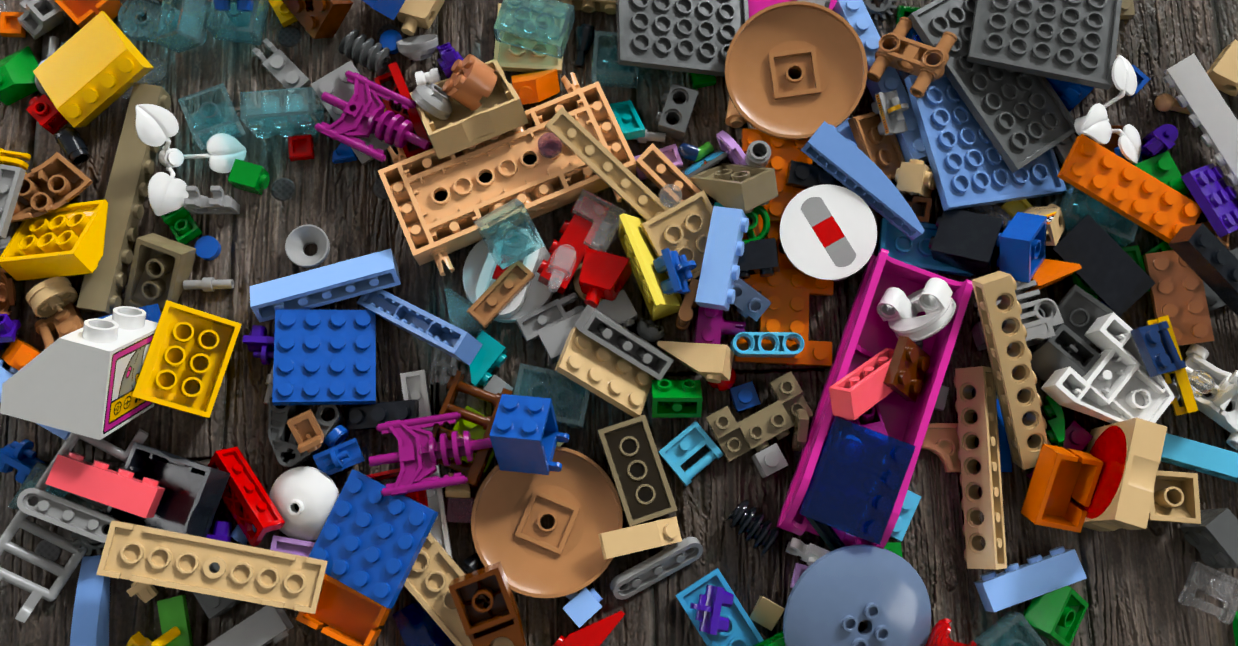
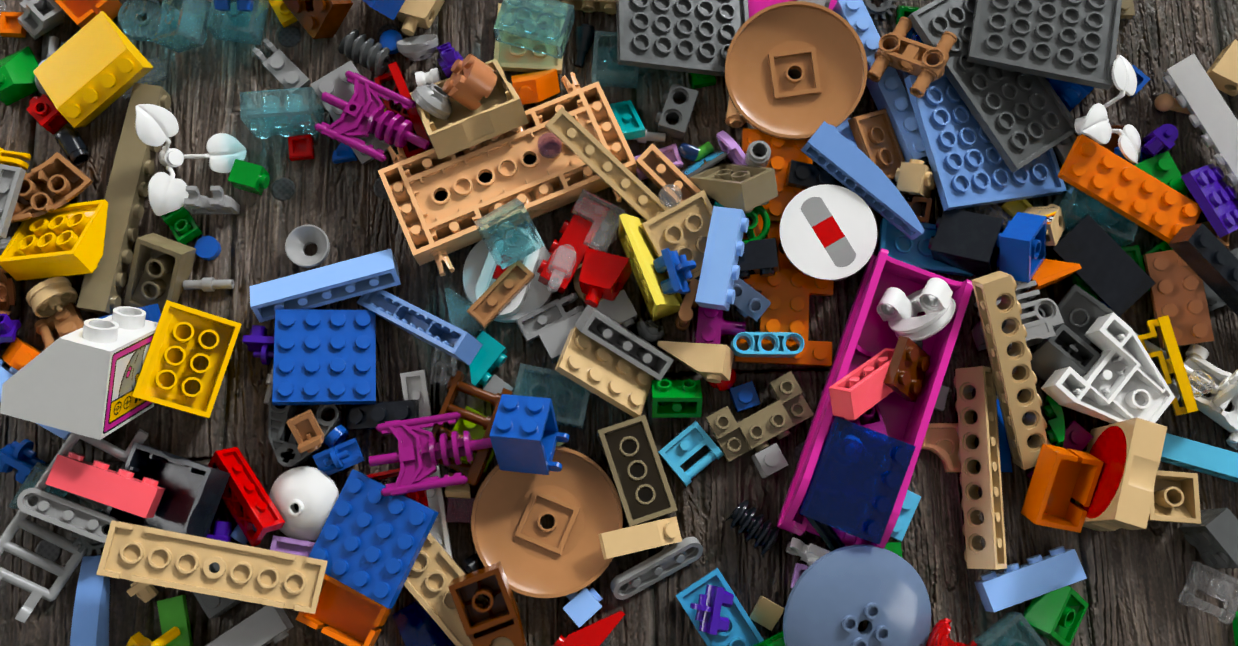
clear light blue brick [178,83,246,151] -> none
dark tan tile [791,408,809,451] -> none
light grey hips [871,90,909,135] -> none
dark blue plate [1130,321,1187,378] -> none

